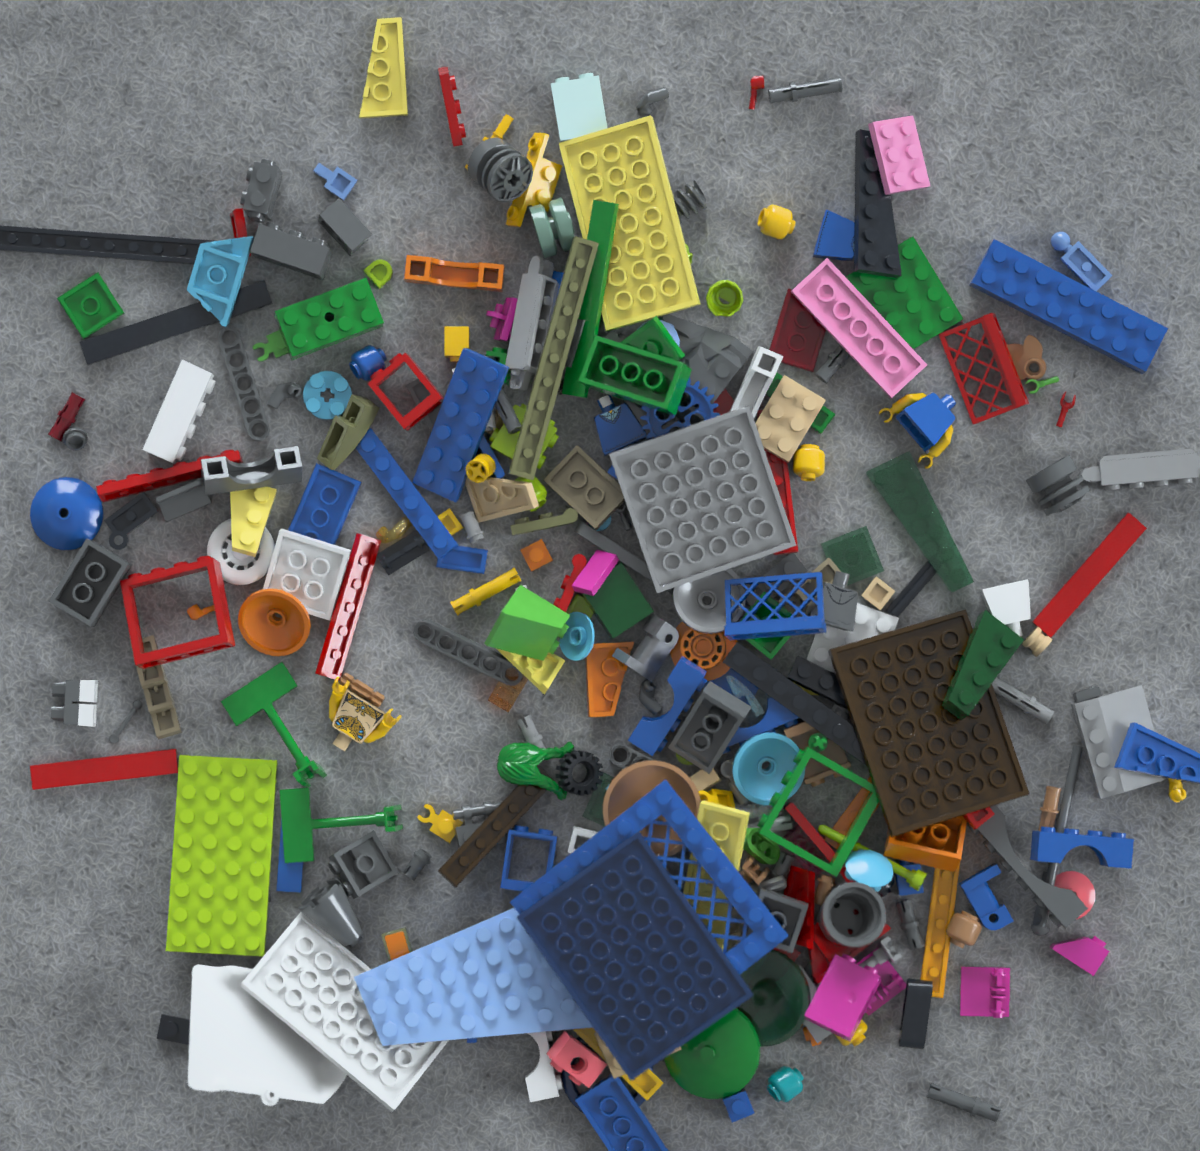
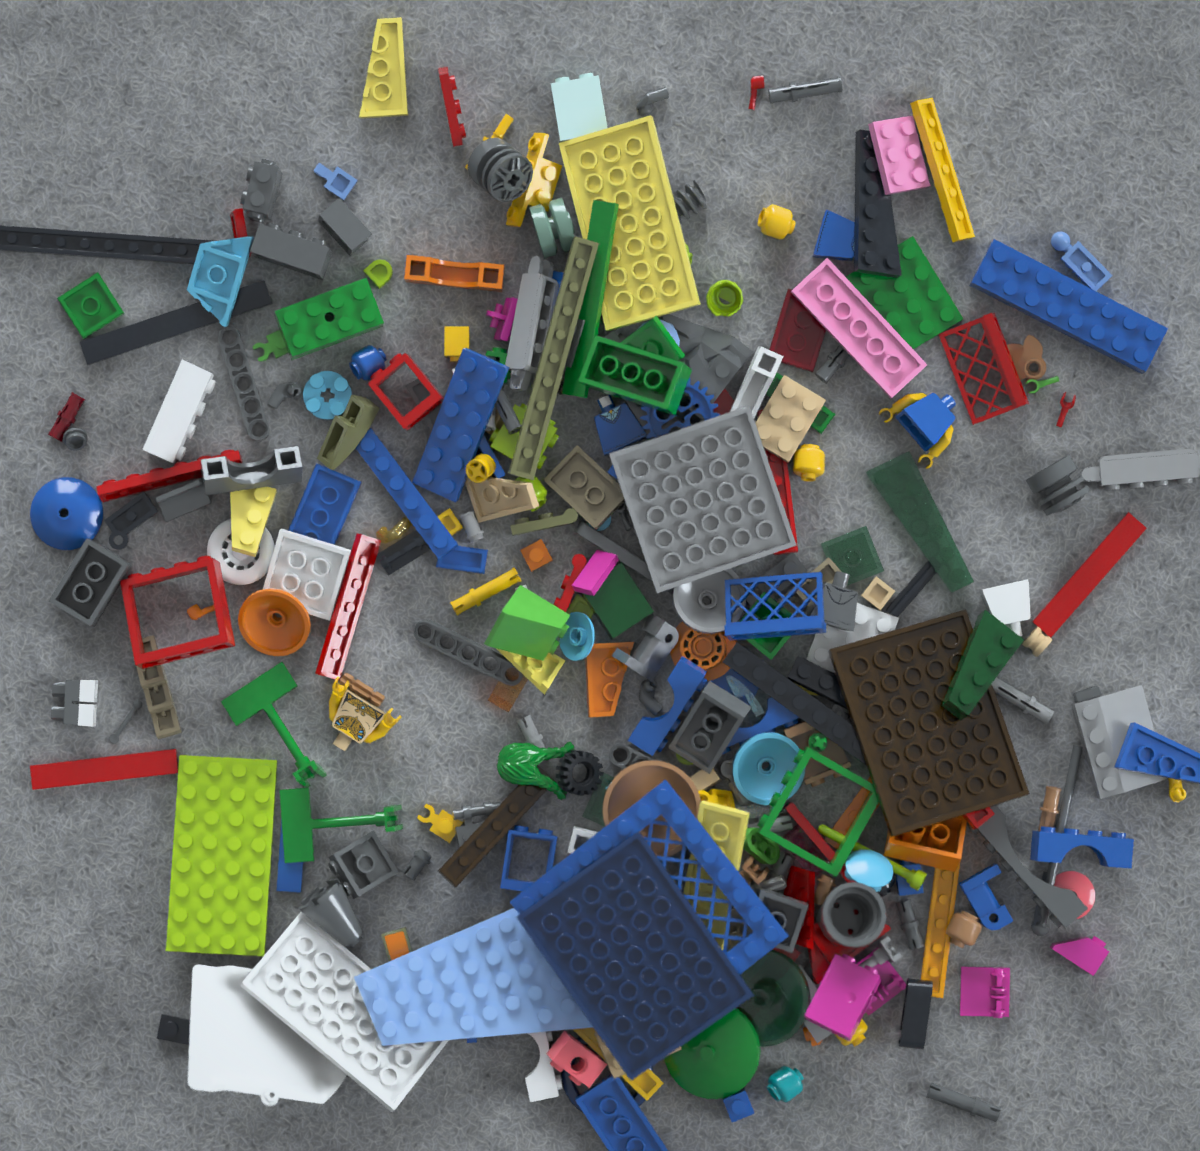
none -> yellow plate [910,98,975,242]

